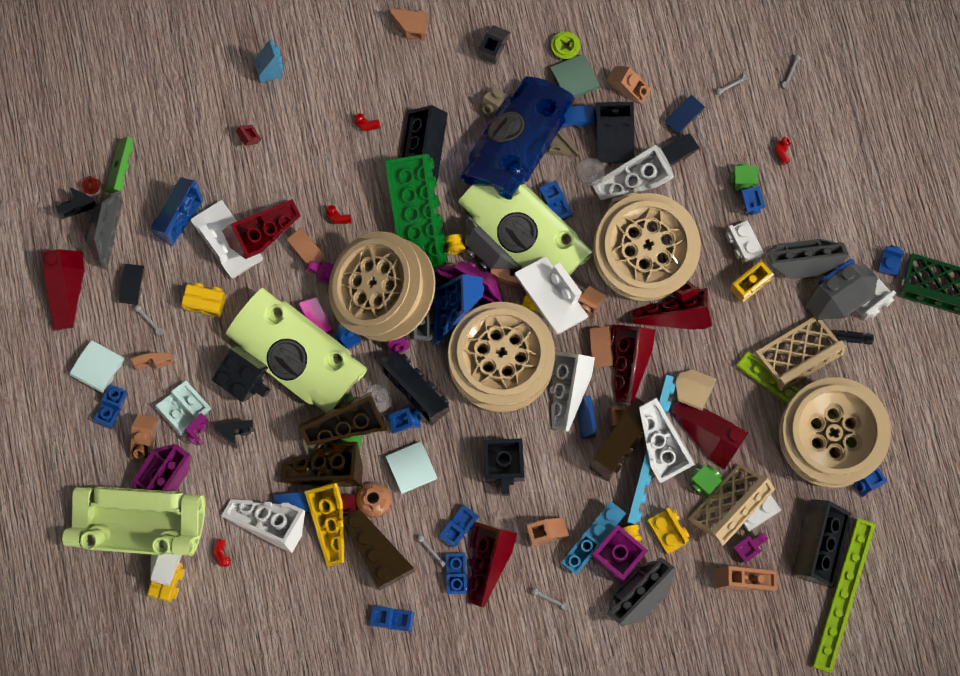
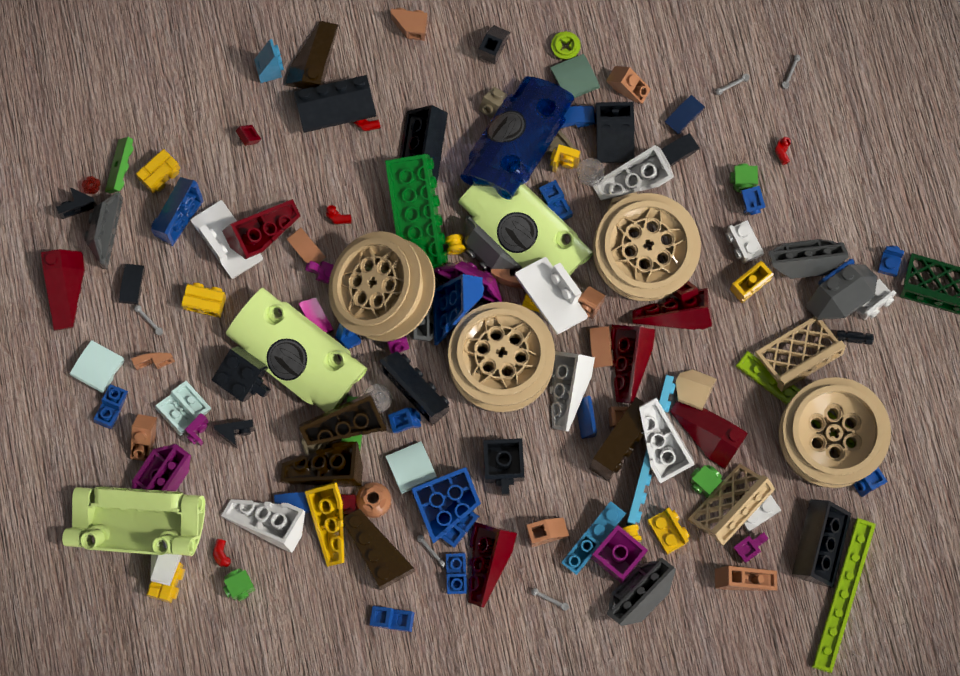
none -> yellow brick [136,149,181,193]
none -> bright green brick [223,568,256,601]
none -> dark brown wedge [285,21,338,89]
none -> black slope [294,75,376,133]
none -> blue wedge [411,467,481,544]
none -> yellow bracket [550,144,581,173]

